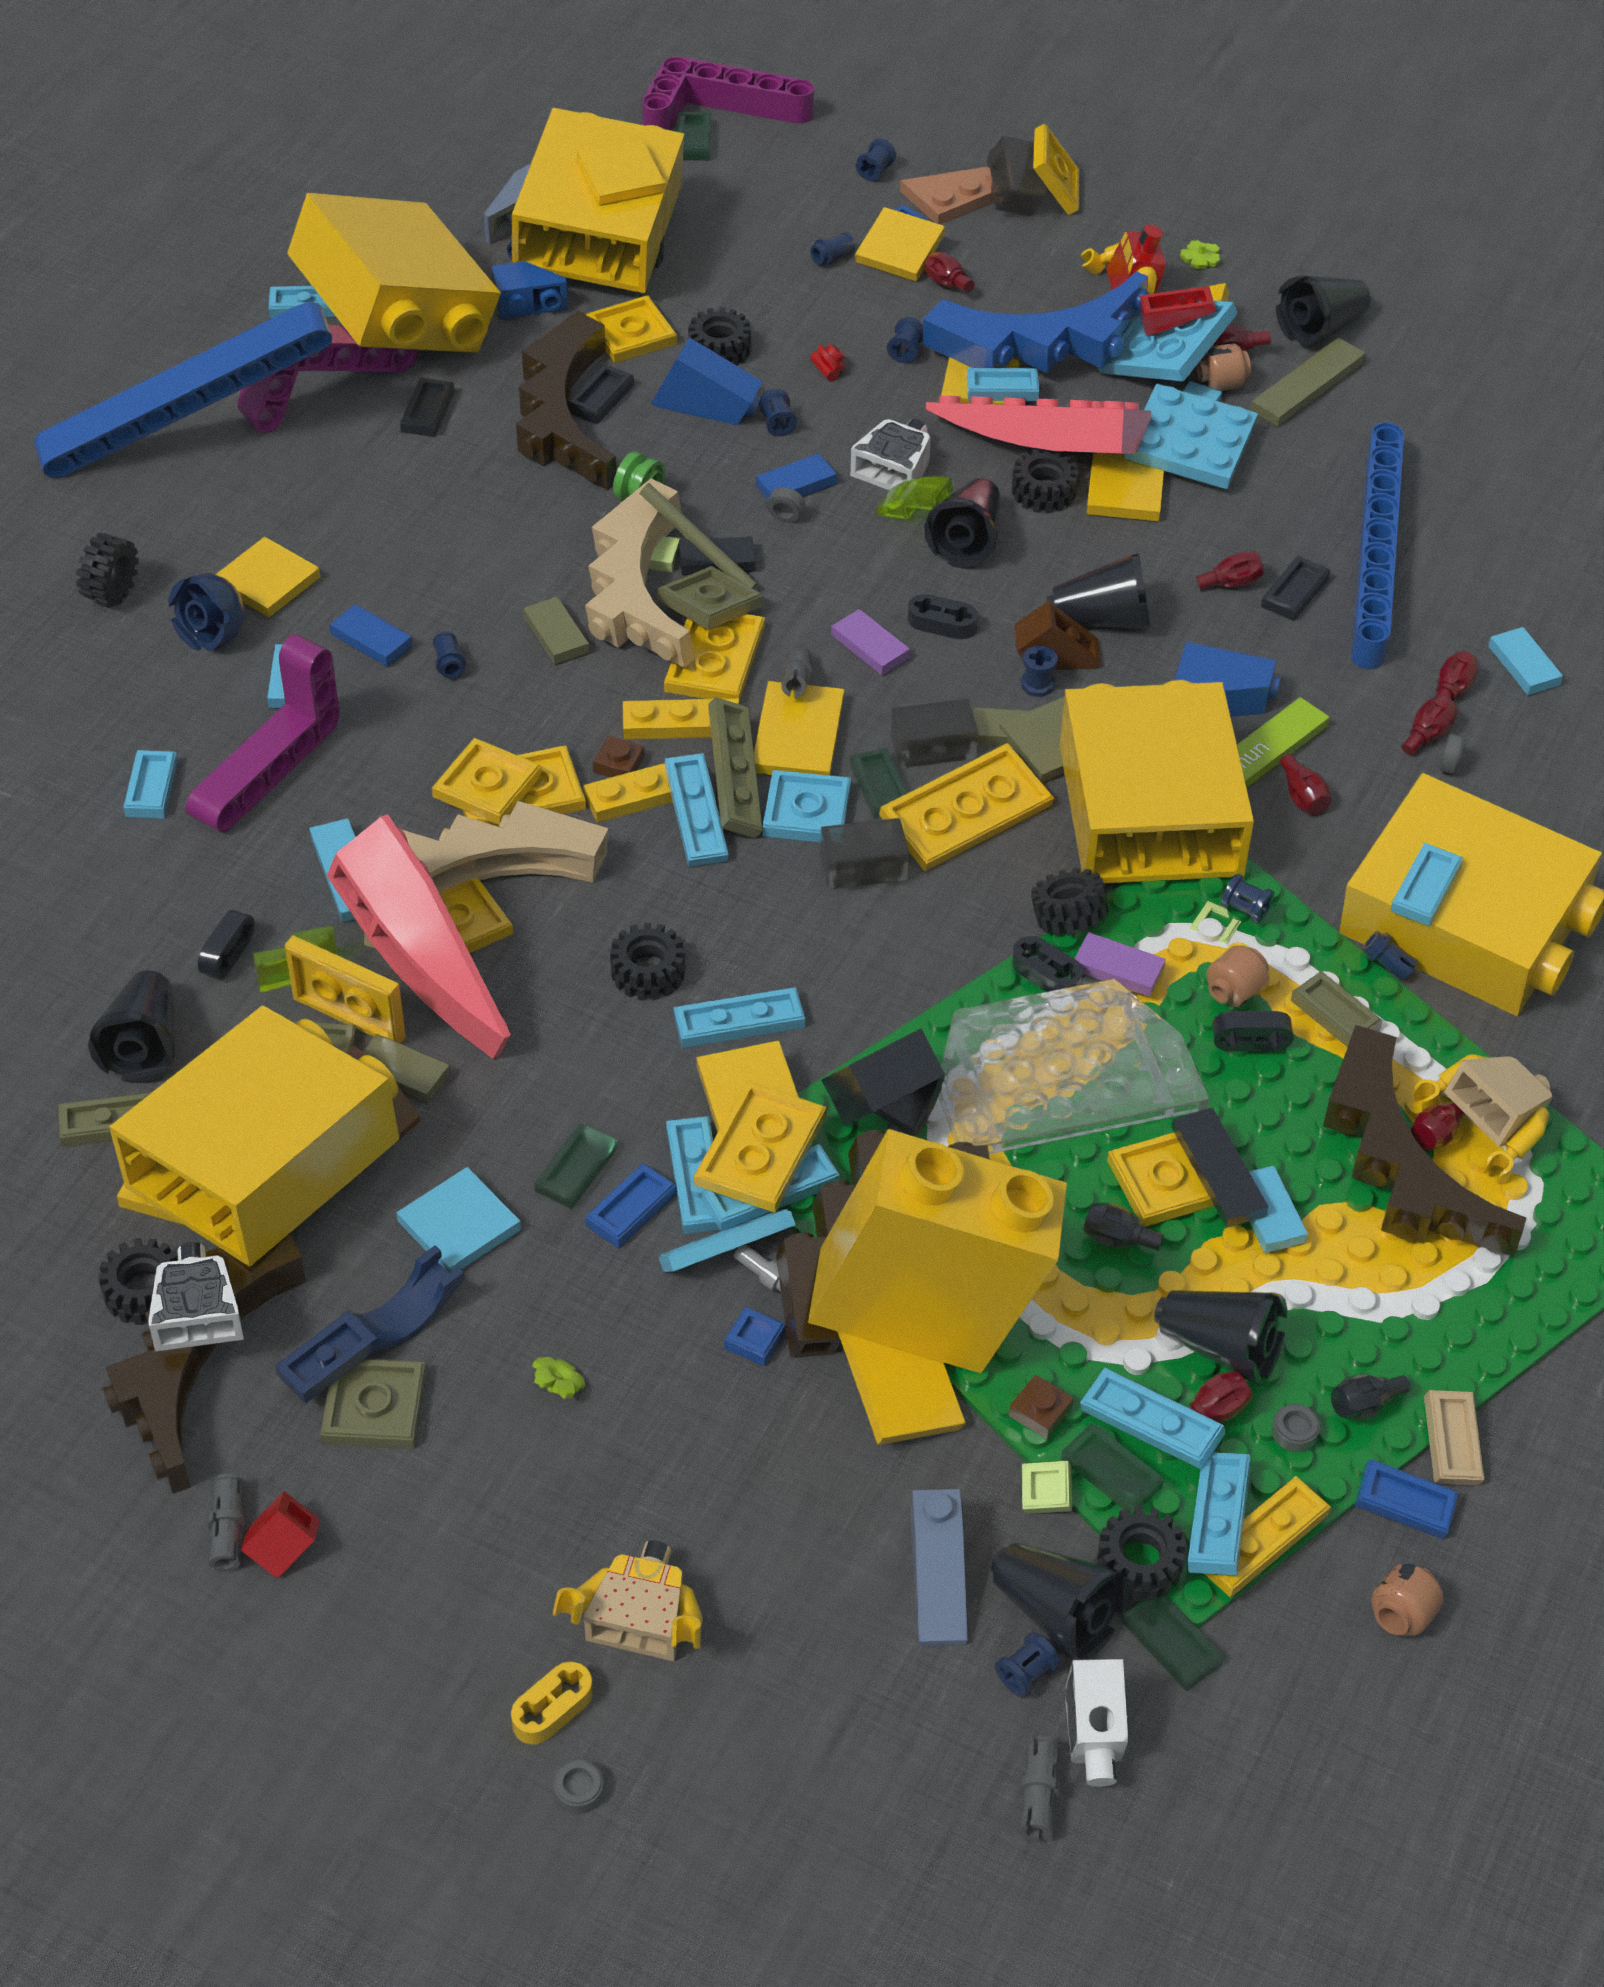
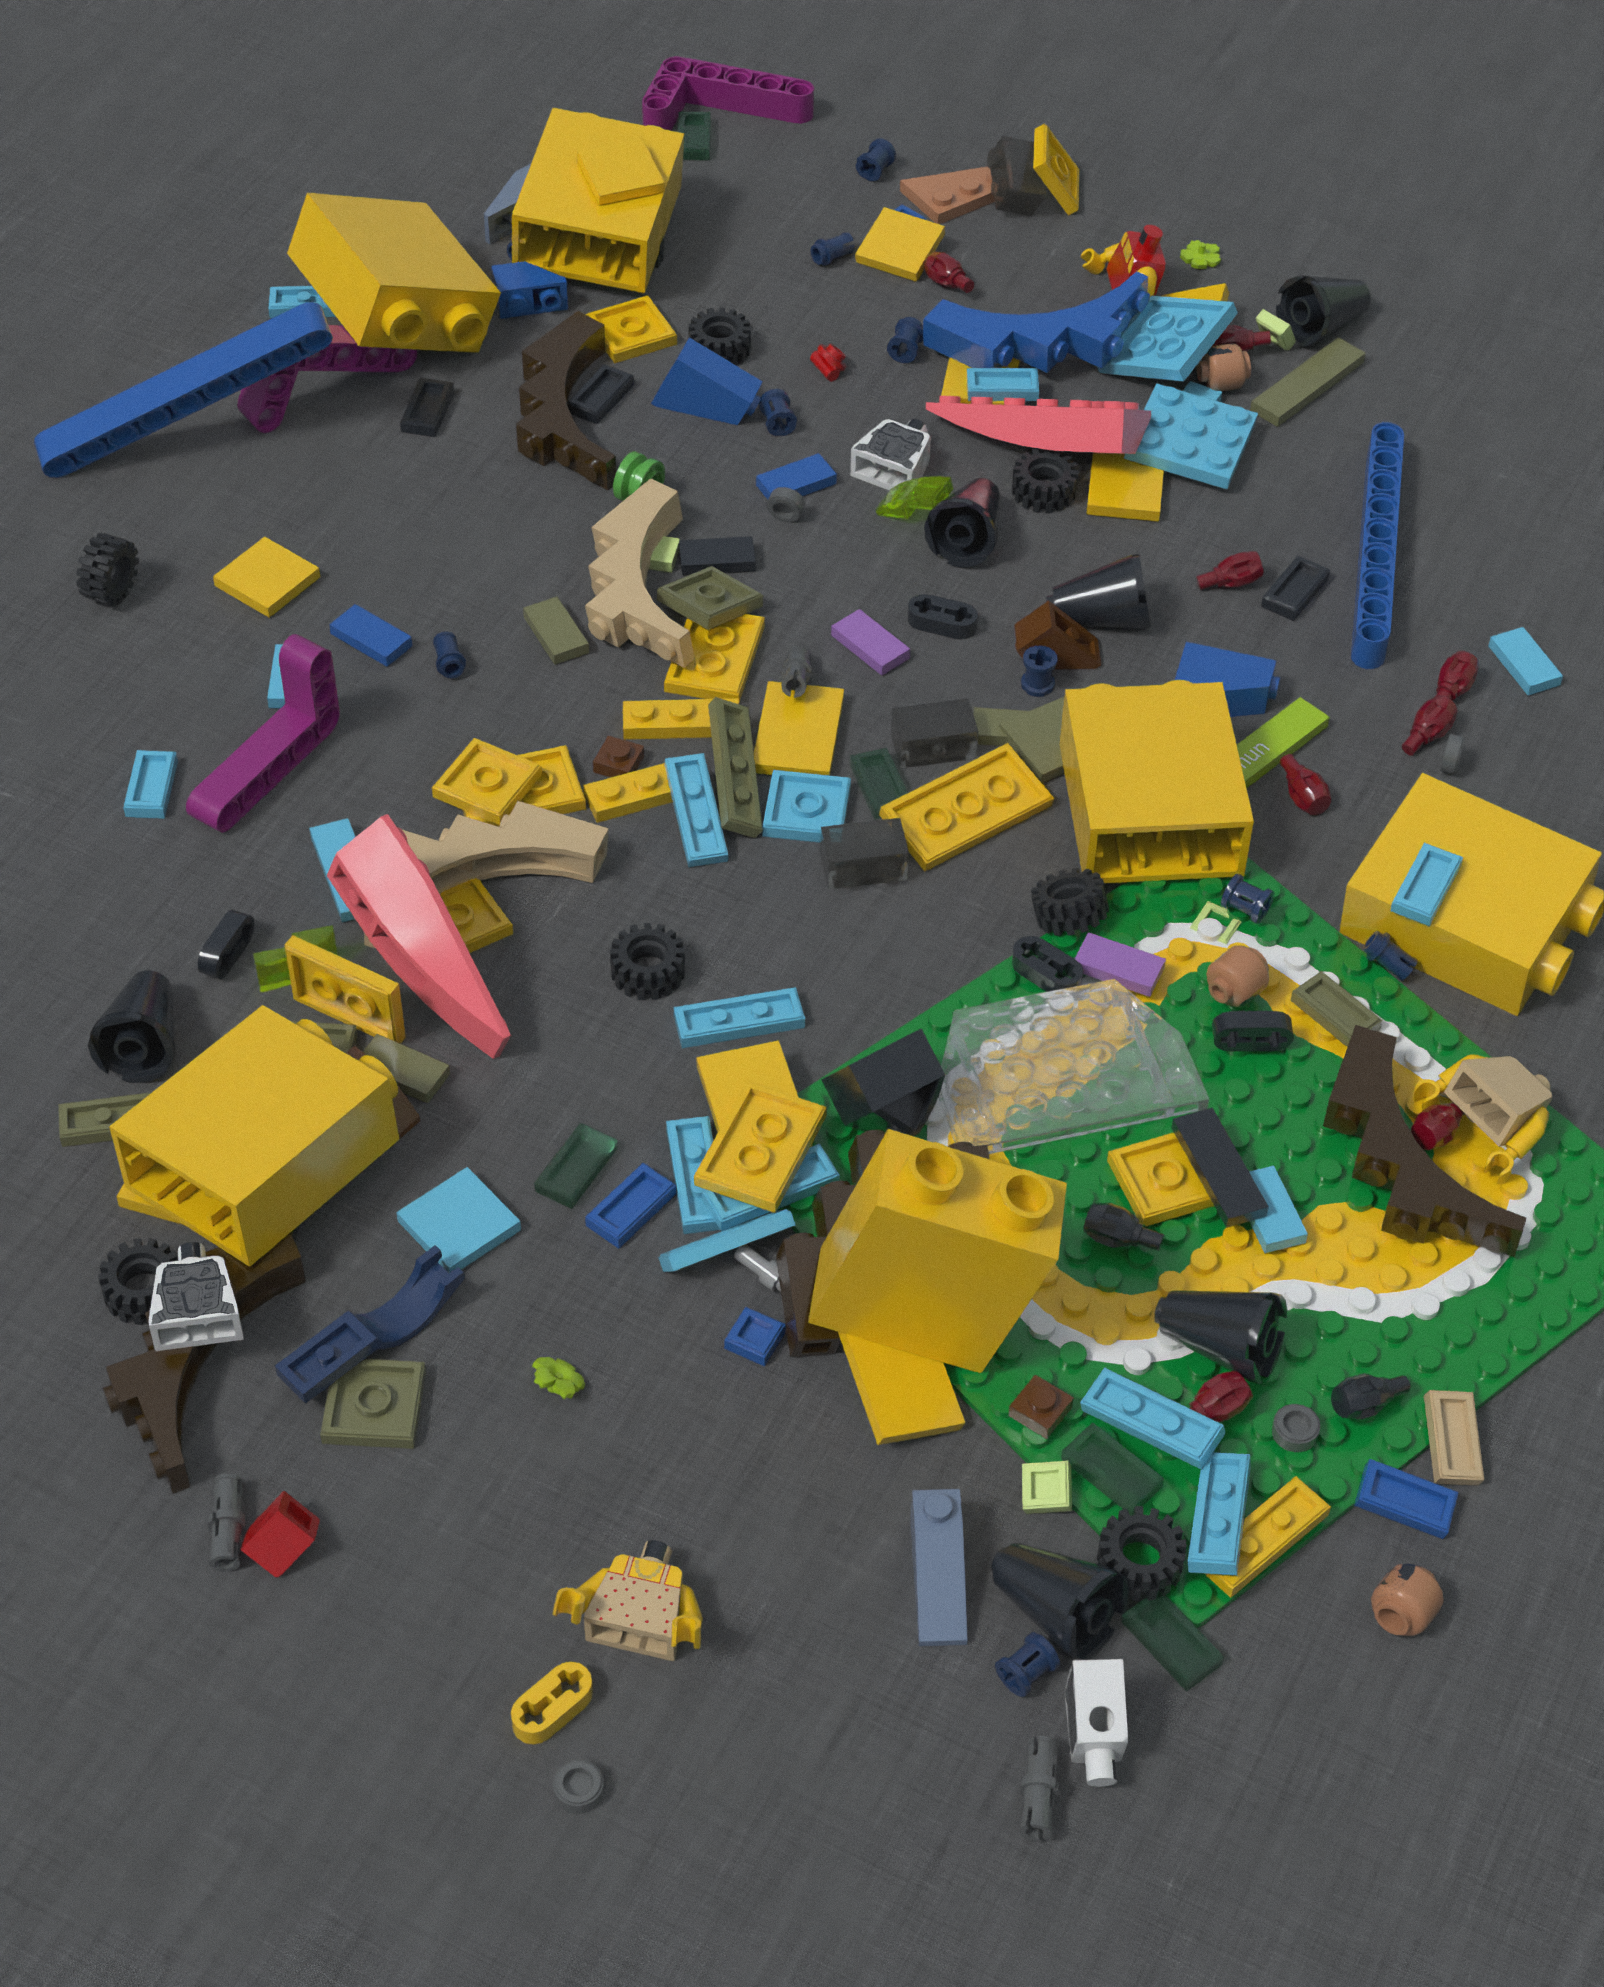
dark blue cylinder [168,573,245,651] -> none
olive bar [639,483,757,589] -> none
red slope [1140,286,1215,336] -> none
none -> yellowish green tile [1256,309,1296,351]

